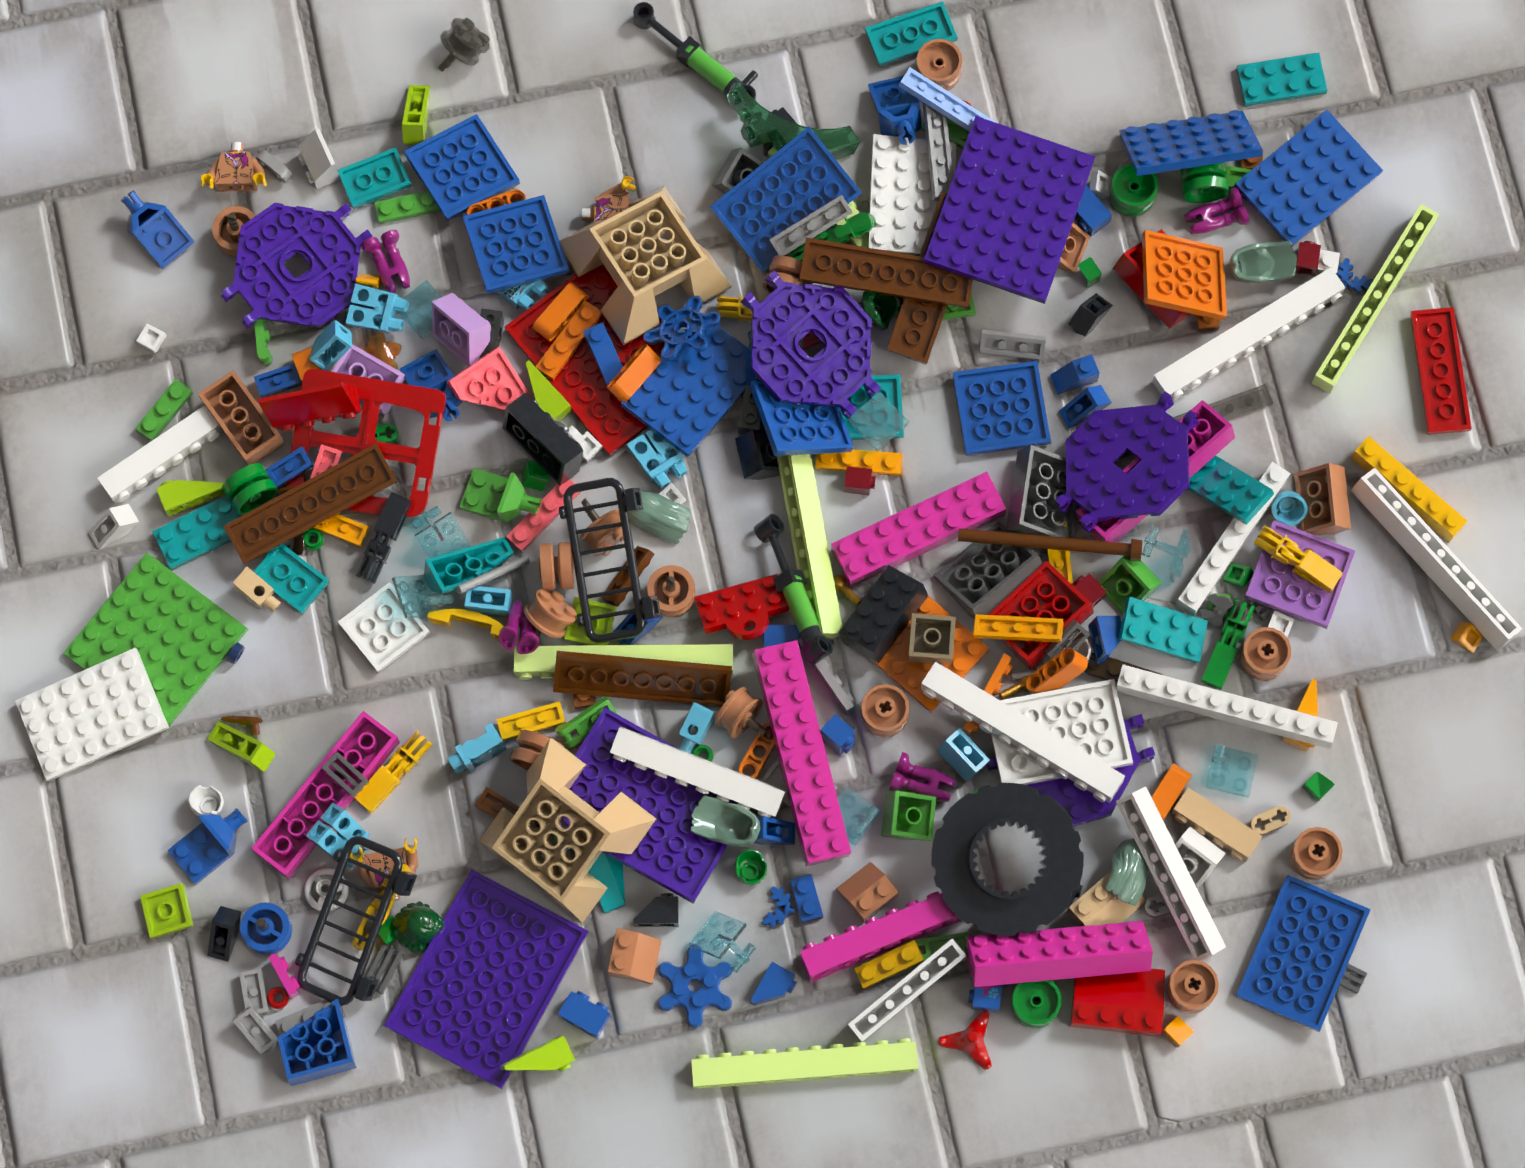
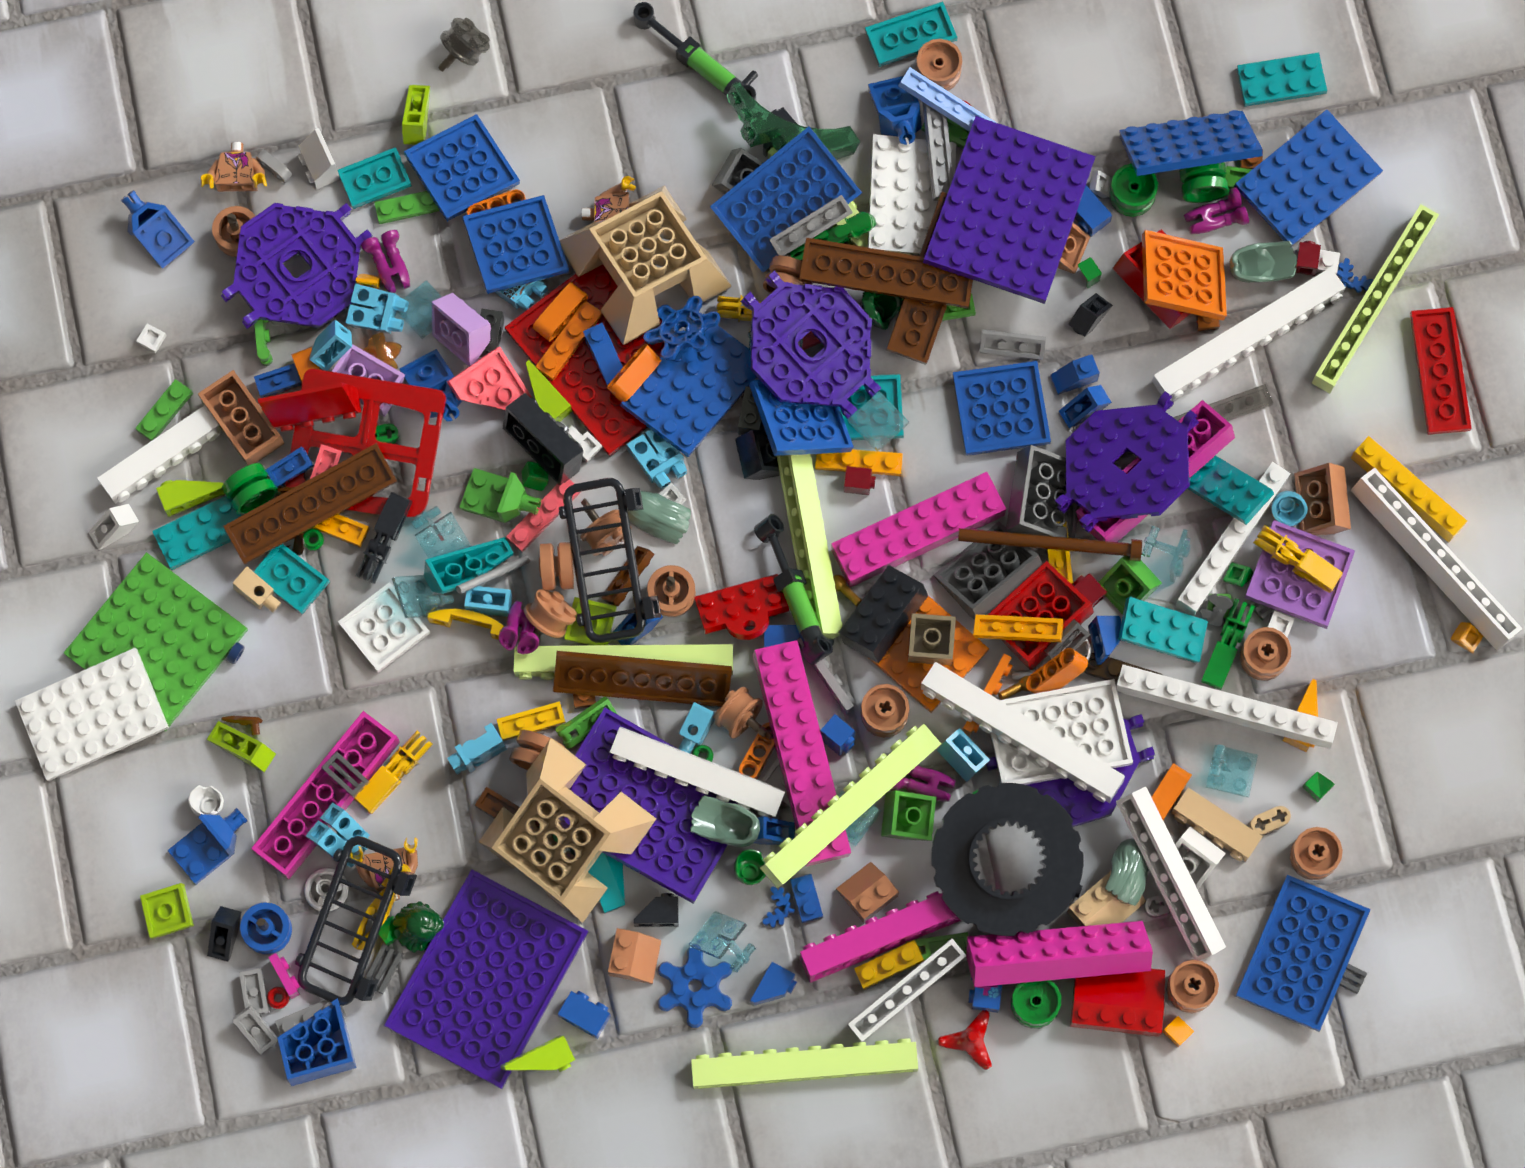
none -> yellowish green brick [760,724,941,888]

